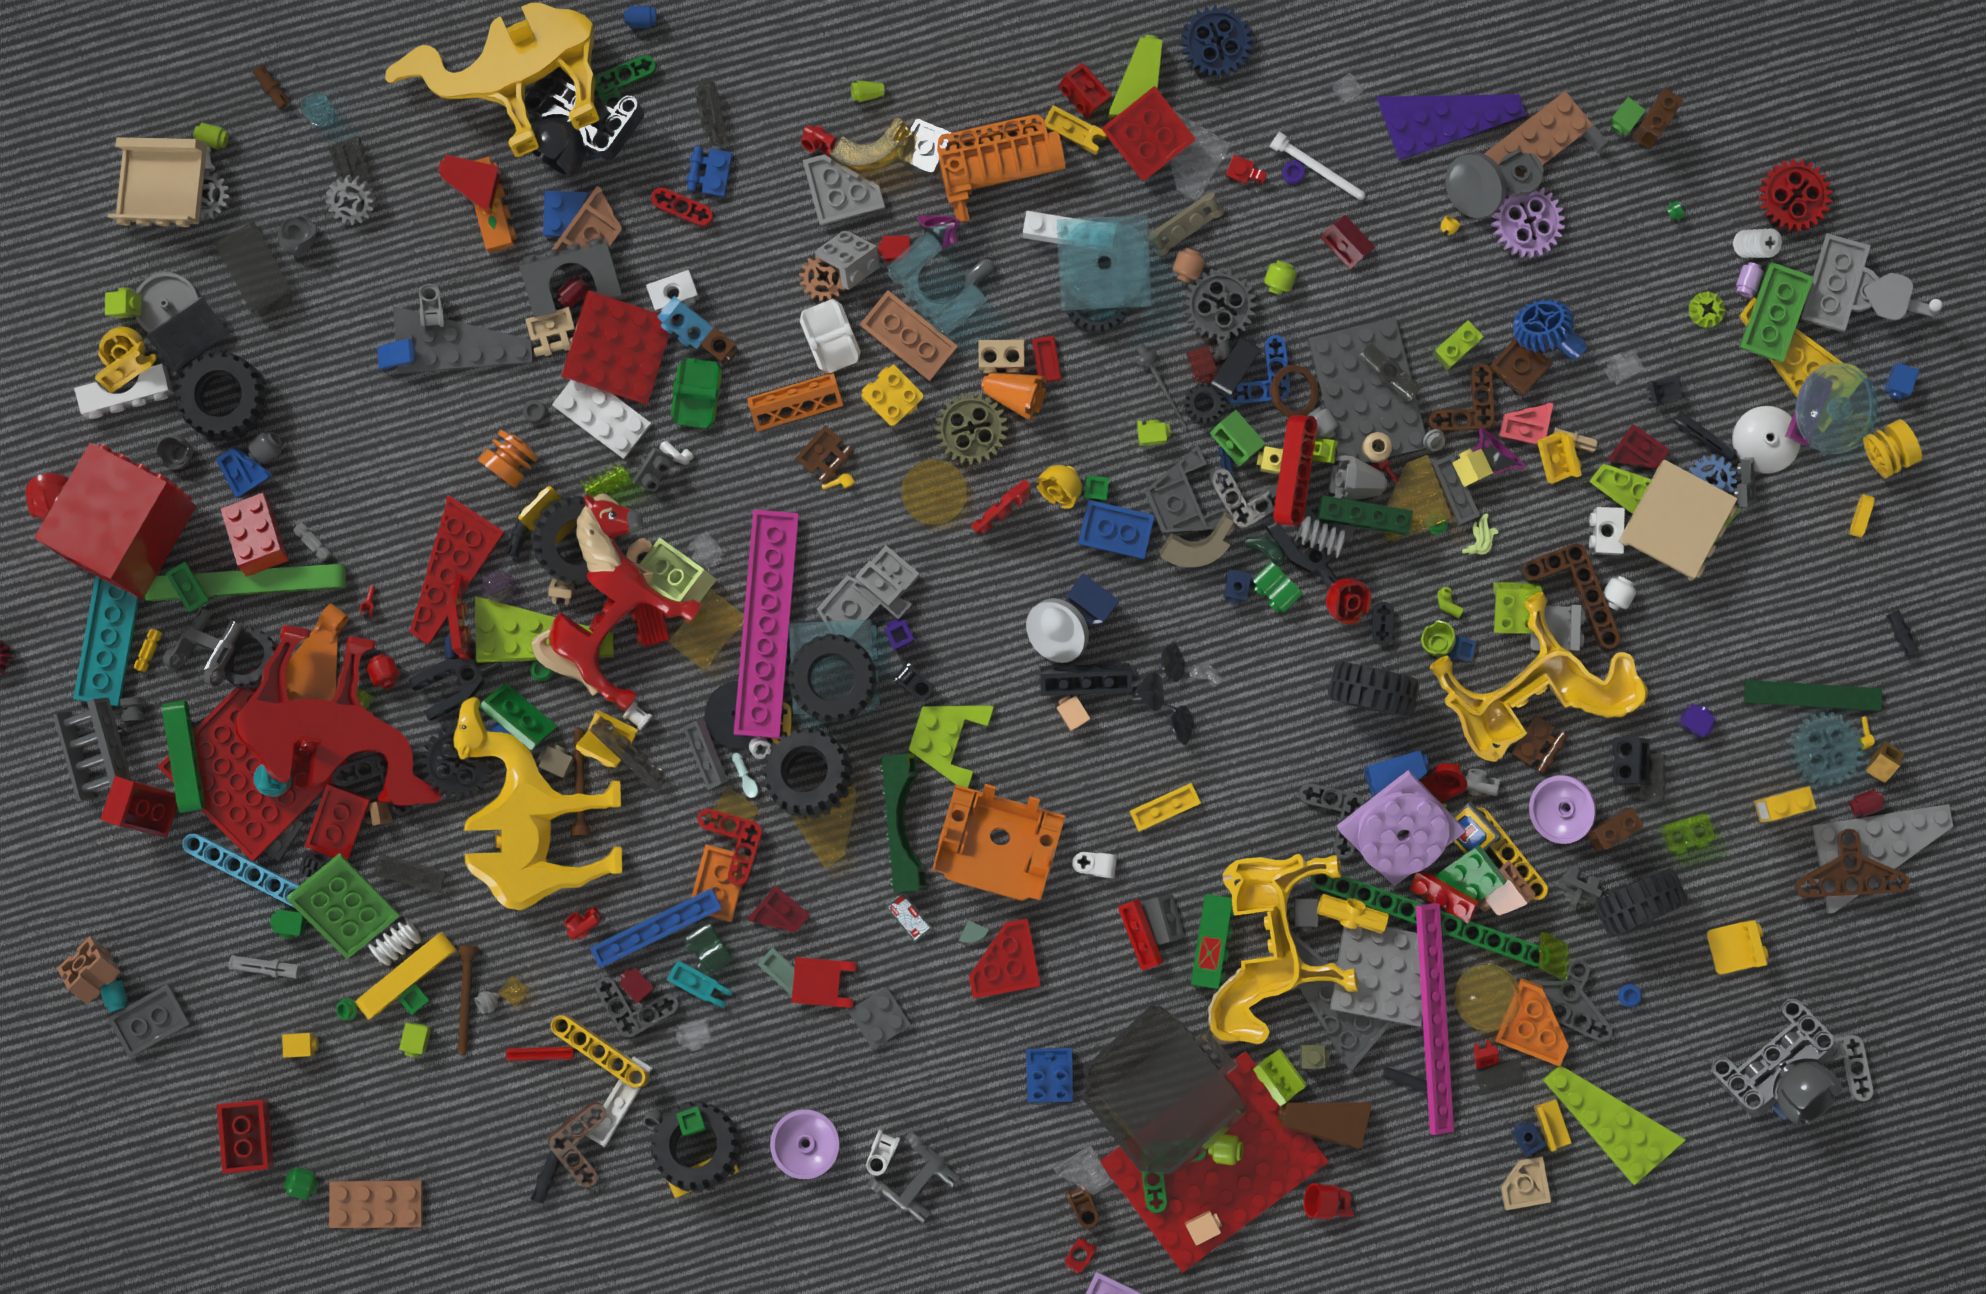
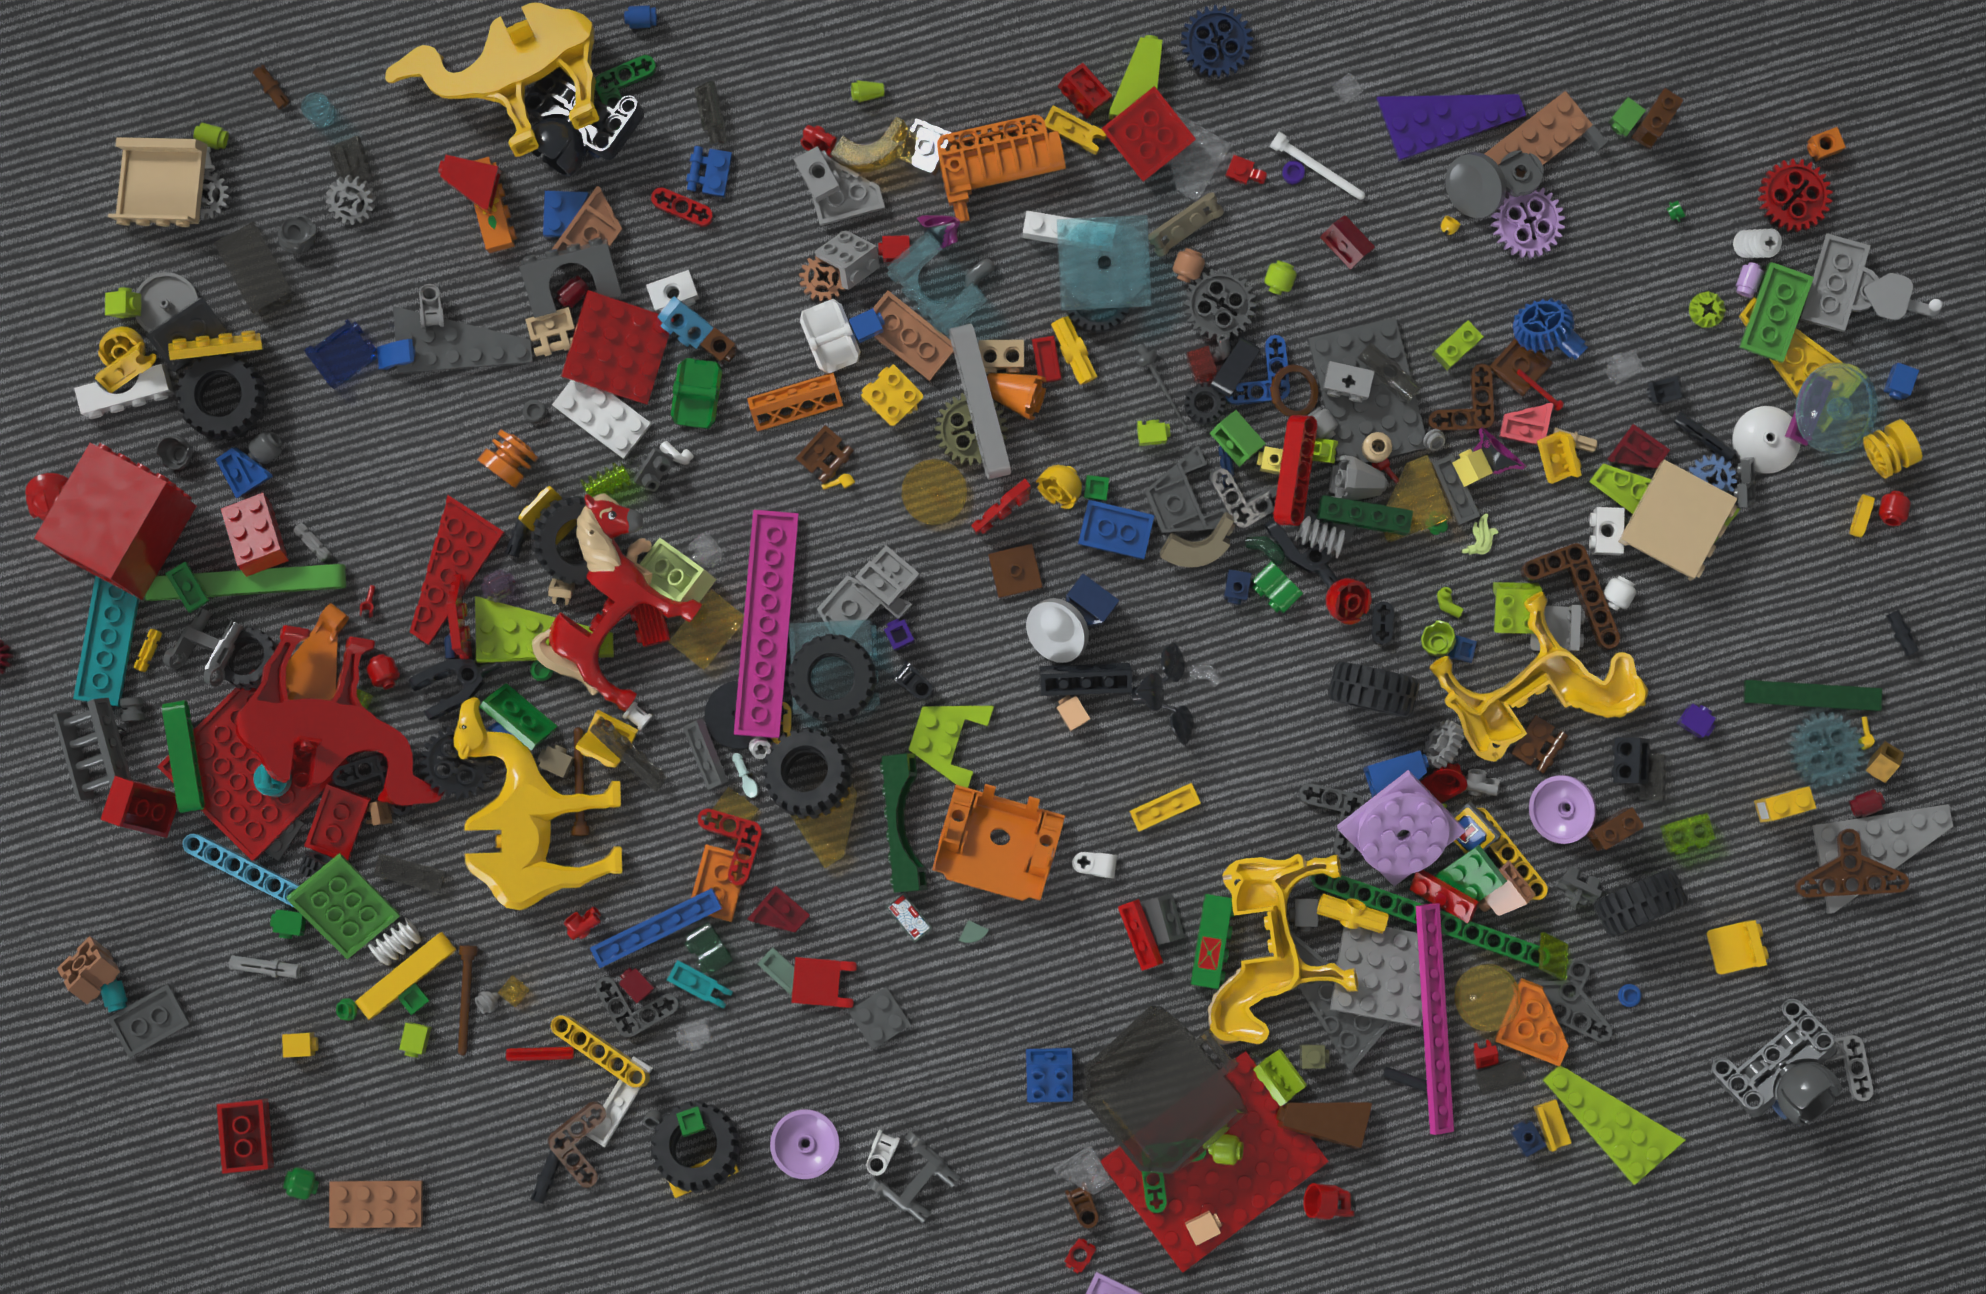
red plate [969,918,1040,999] -> none
tan plate [1501,1156,1551,1210] -> none
none -> yellow plate [168,330,262,360]
none -> clear blue panel [304,319,378,389]
none -> light grey brick [794,146,841,203]
none -> blue brick [849,308,885,343]
none -> light grey beam [949,323,1011,480]
none -> reddish brown plate [988,544,1043,598]
none -> yellow piece [1051,316,1097,385]
none -> light grey brick [1322,361,1374,403]
none -> light grey gear [1423,720,1464,769]
none -> red piece [1517,369,1564,411]
none -> orange brick [1807,127,1846,162]
none -> red head [1878,491,1911,526]

